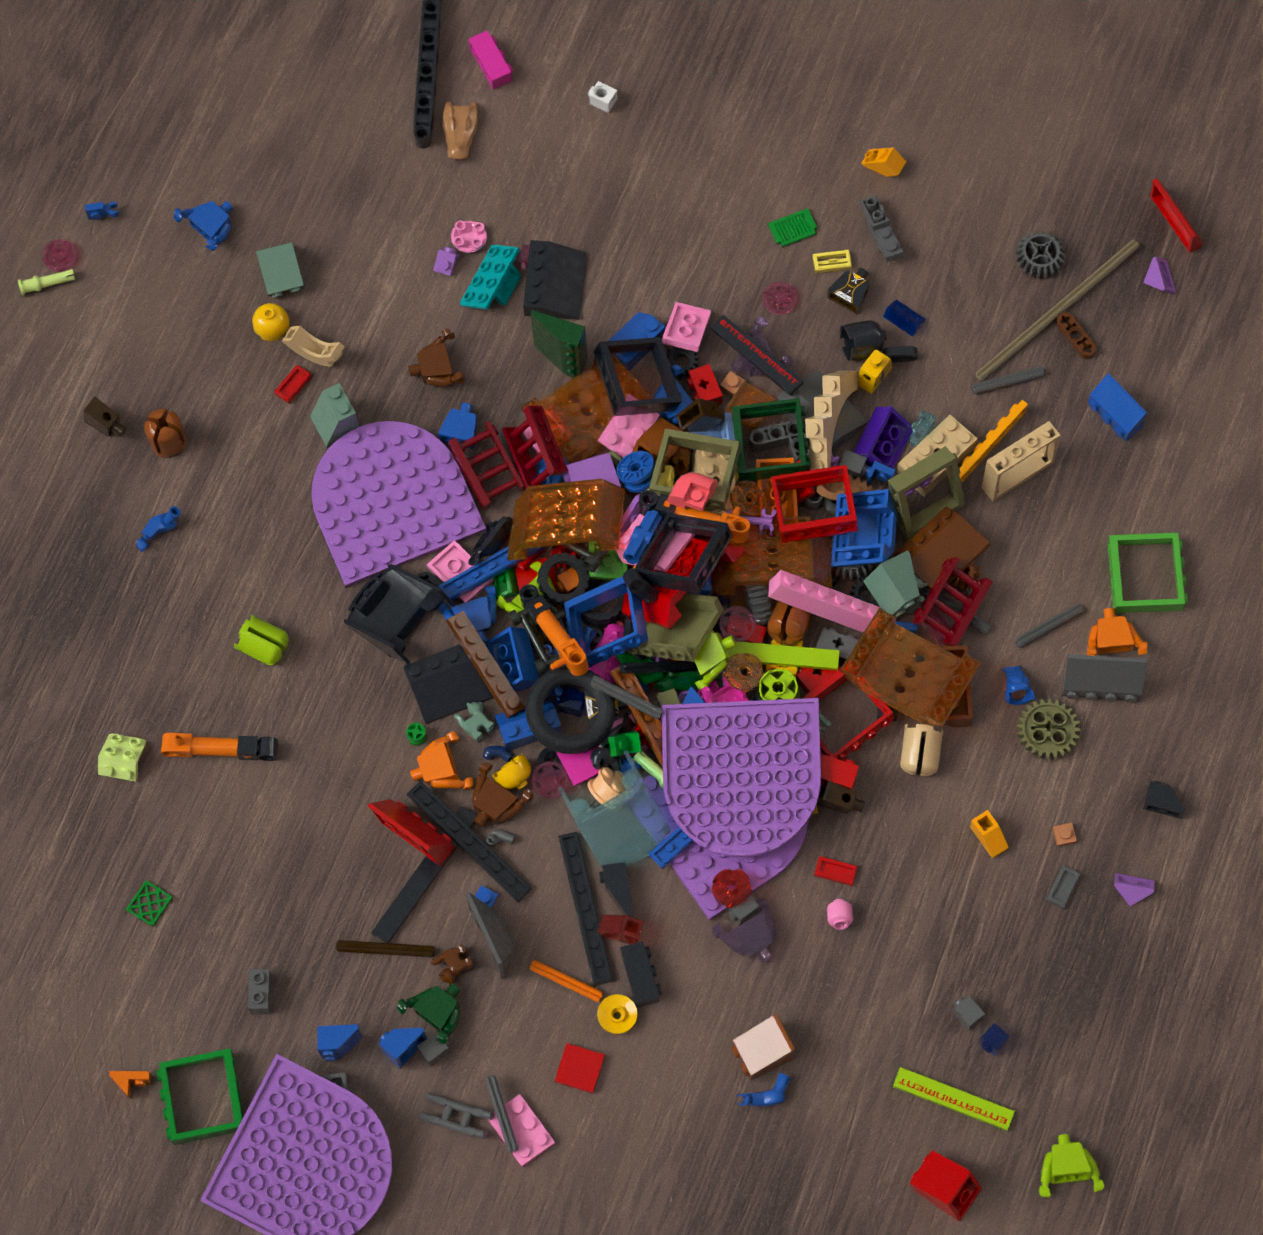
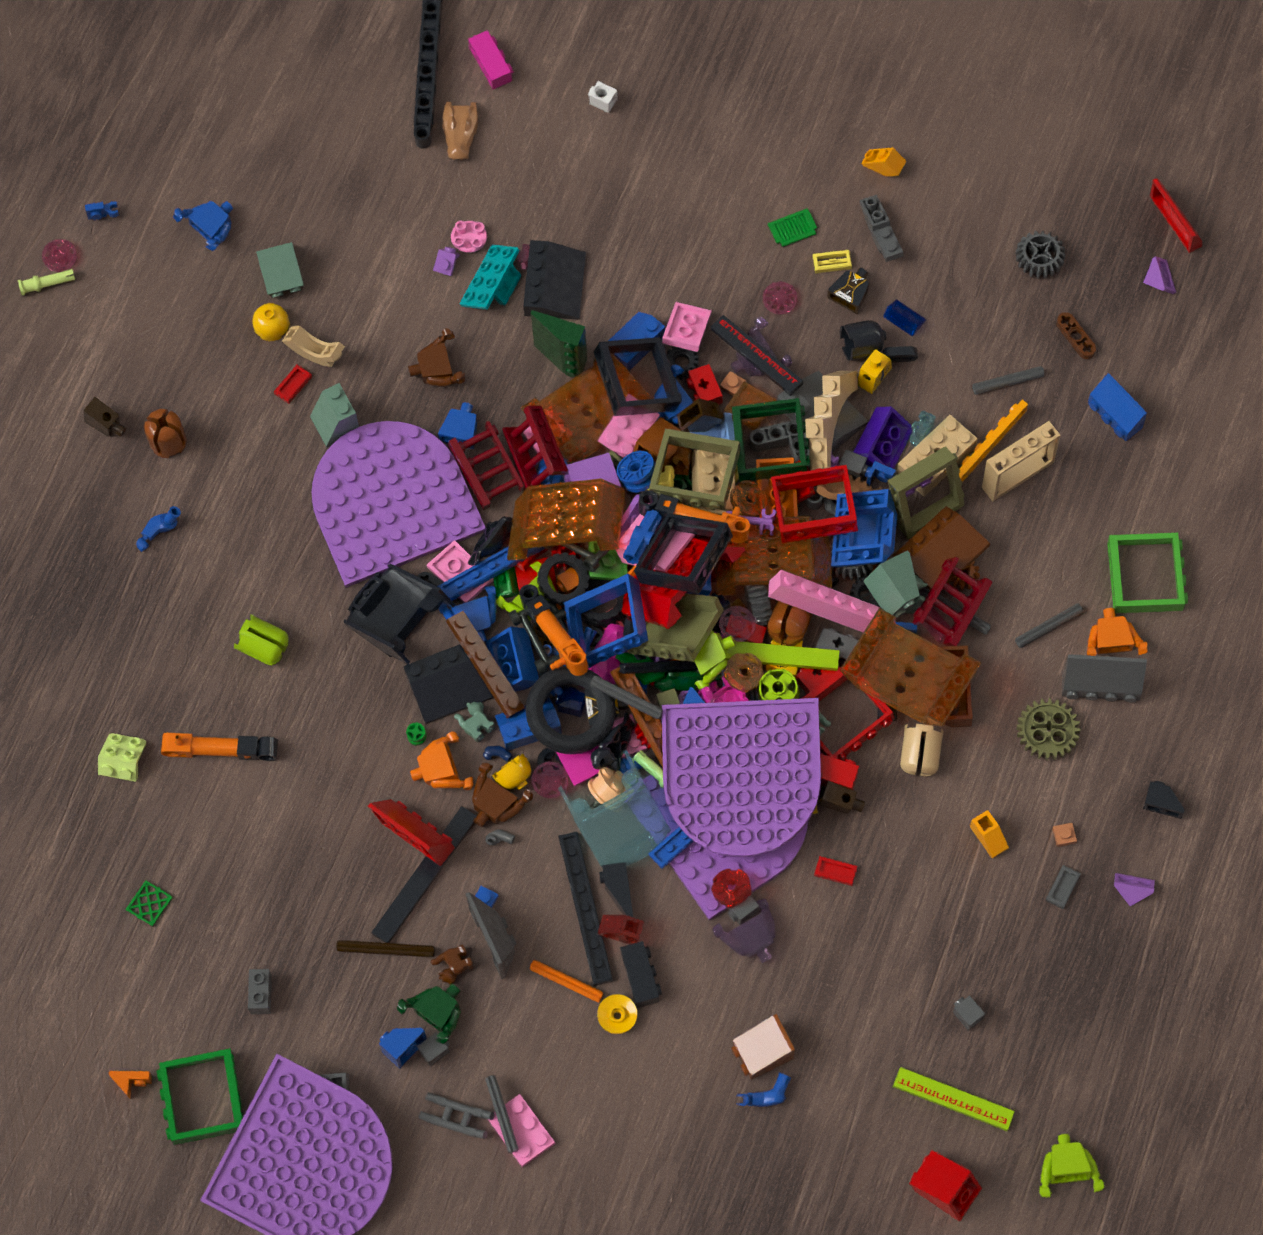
blue slope [318,1024,362,1062] -> none
black tile [407,780,532,903] -> none
red tile [554,1043,605,1094] -> none
green slope [608,730,641,757] -> none
black piece [623,568,659,603] -> none
coral brick [667,472,718,511] -> none
bright pink head [827,899,853,930] -> none
dark tan axle [975,240,1140,381] -> none
clear blue brick [979,1023,1009,1056] -> none
blue hair [1002,666,1035,705] -> none

